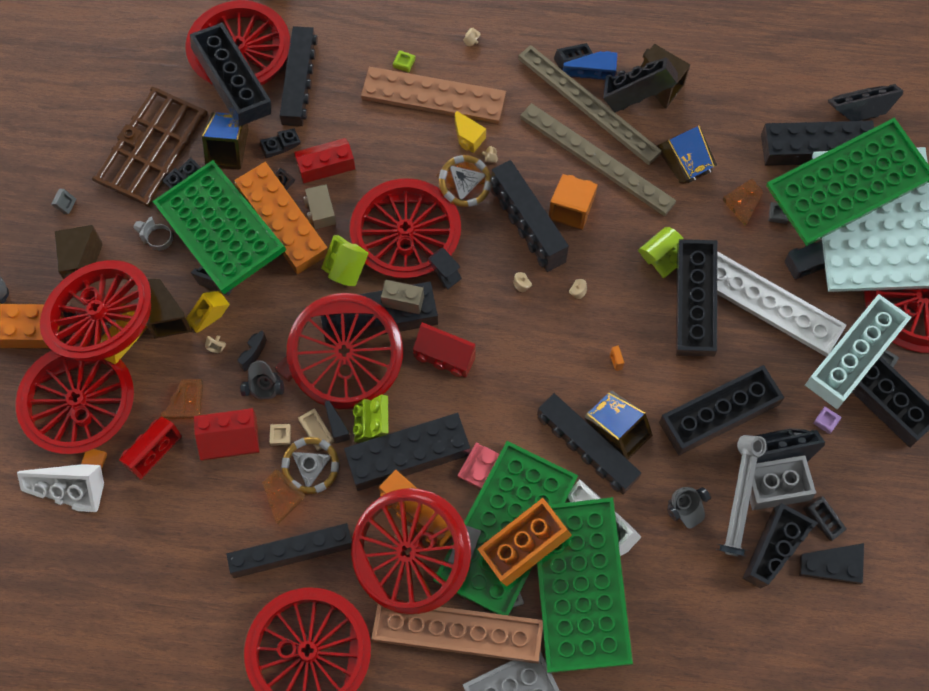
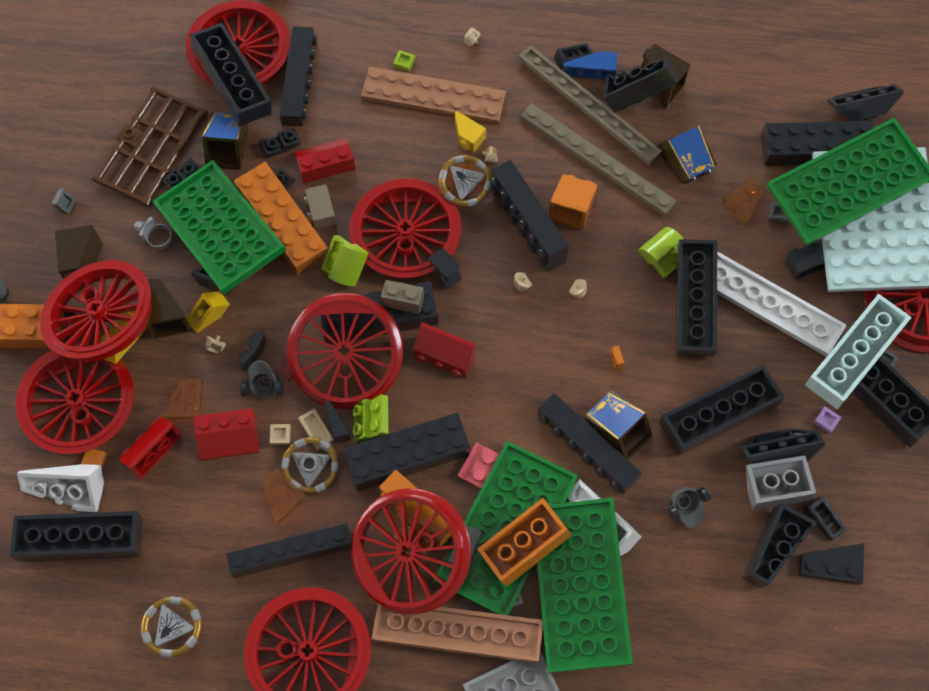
light grey piece [716,435,767,556] -> none
none -> black brick [10,511,143,562]
none -> piece [141,596,202,658]

